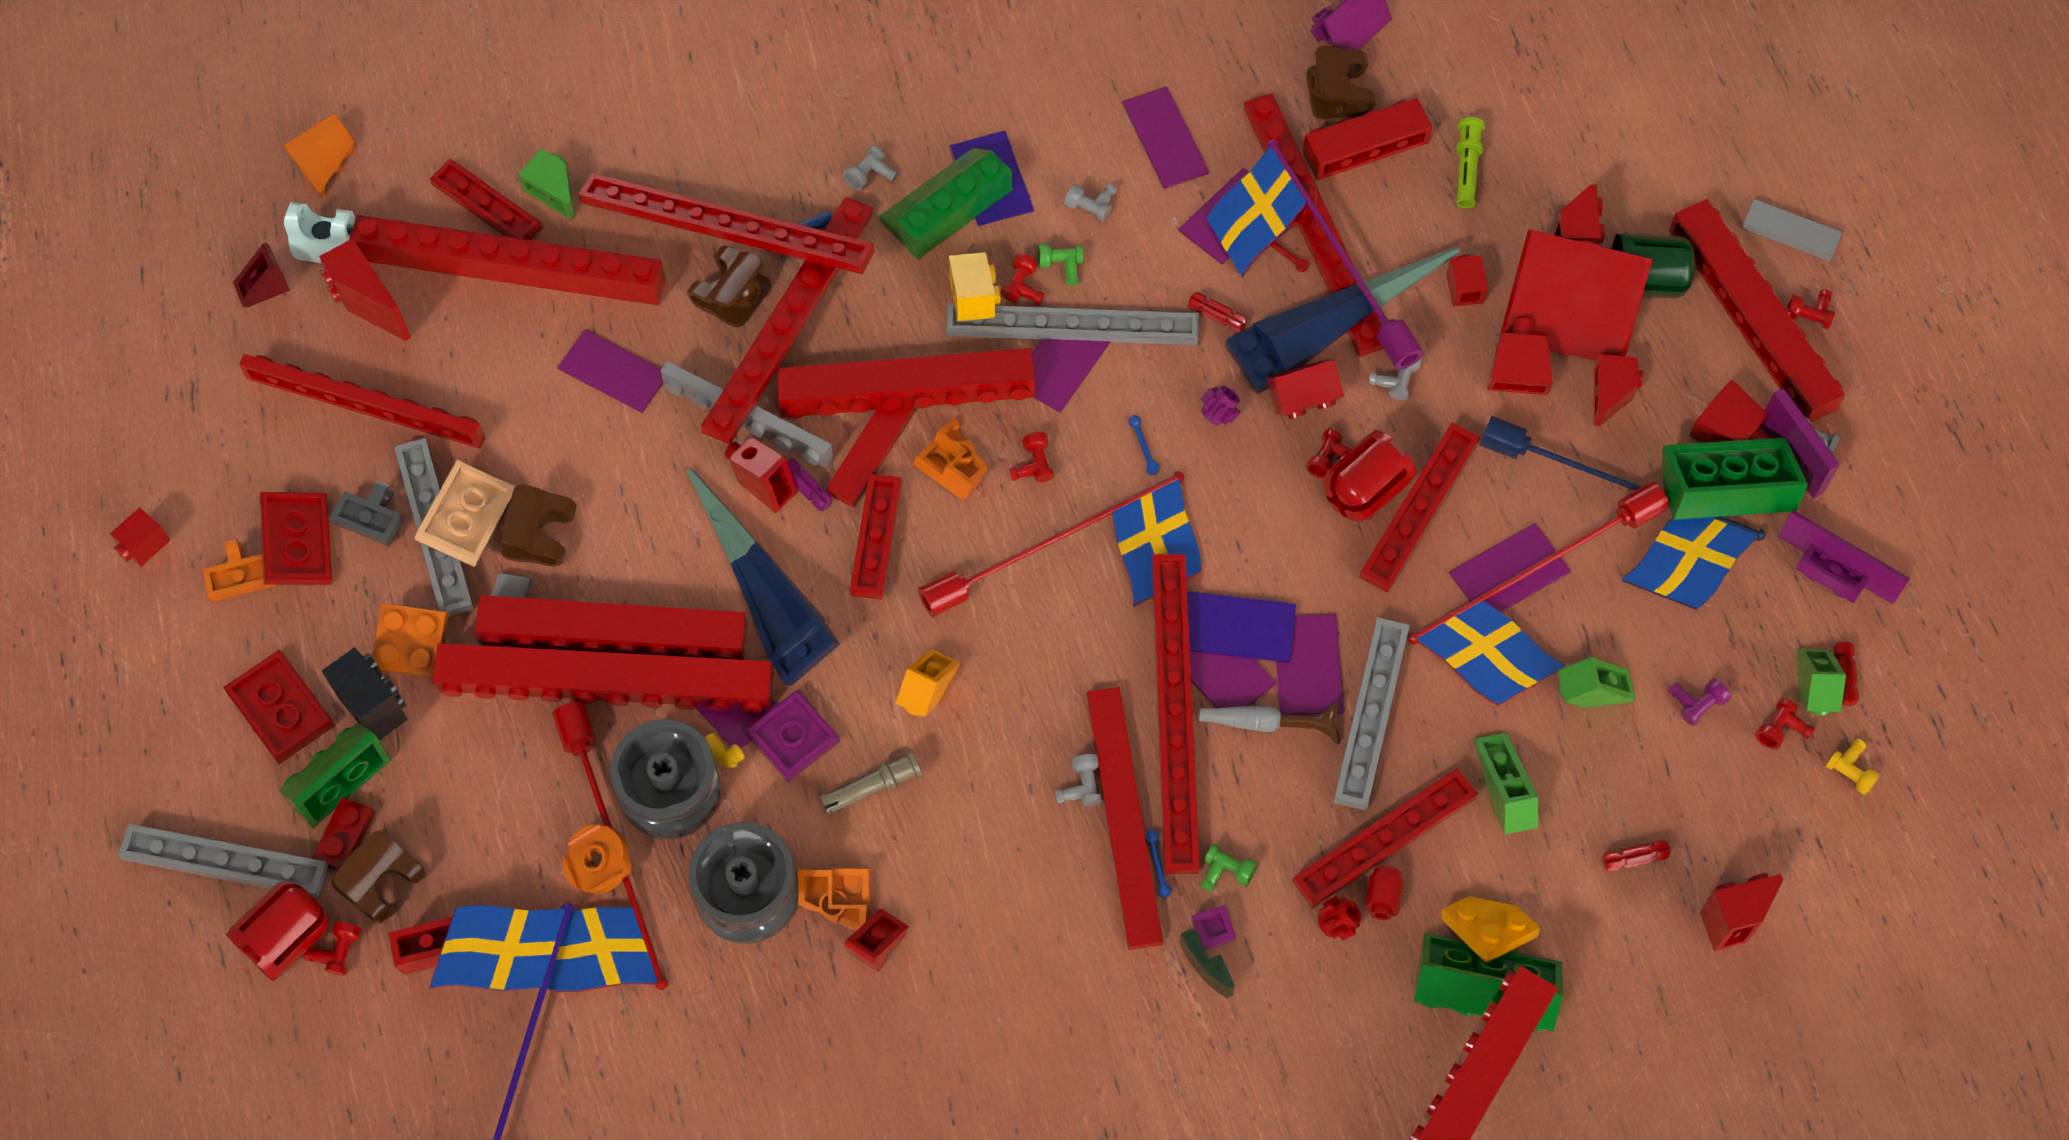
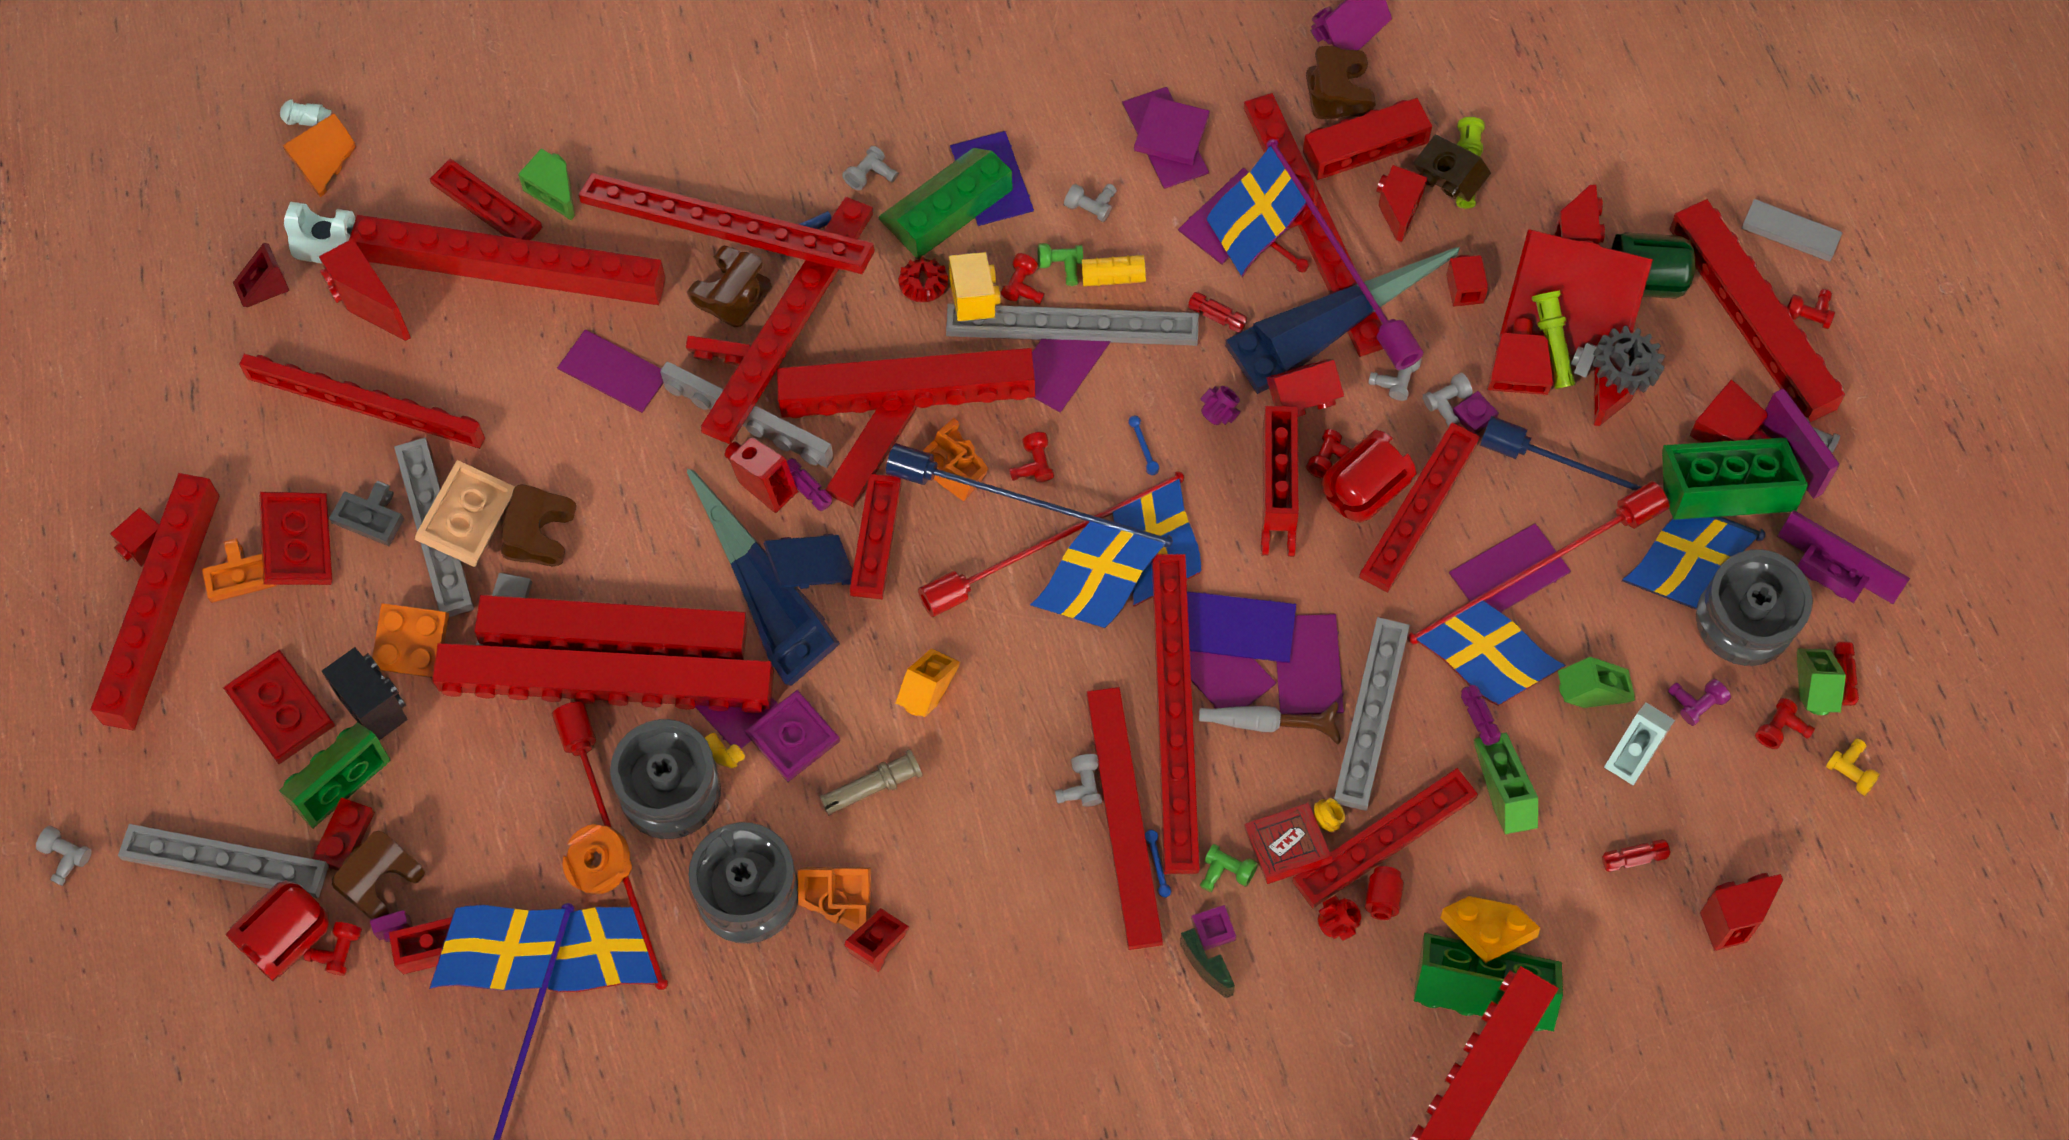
none -> light grey piece [36,826,92,886]
none -> red brick [90,473,220,731]
none -> light aqua arm [280,99,332,127]
none -> magenta plate [370,910,413,942]
none -> red plate [686,335,751,366]
none -> dark blue piece [763,534,853,589]
none -> flag [886,443,1173,628]
none -> red gear [898,256,948,302]
none -> yellow axle [1081,255,1146,287]
none -> magenta tile [1134,96,1210,166]
none -> red tile [1244,803,1332,884]
none -> red hinge [1261,406,1299,557]
none -> yellow plate [1314,798,1345,832]
none -> red slope [1376,165,1427,242]
none -> dark brown brick [1413,134,1491,202]
none -> light grey piece [1423,372,1473,427]
none -> magenta plate [1453,391,1499,434]
none -> magenta axle [1461,685,1501,746]
none -> lime pin [1532,290,1576,389]
none -> light grey plate [1571,342,1597,377]
none -> dark grey gear [1593,326,1665,395]
none -> light aqua slope [1604,702,1675,785]
none -> dark grey piece [1696,549,1813,666]

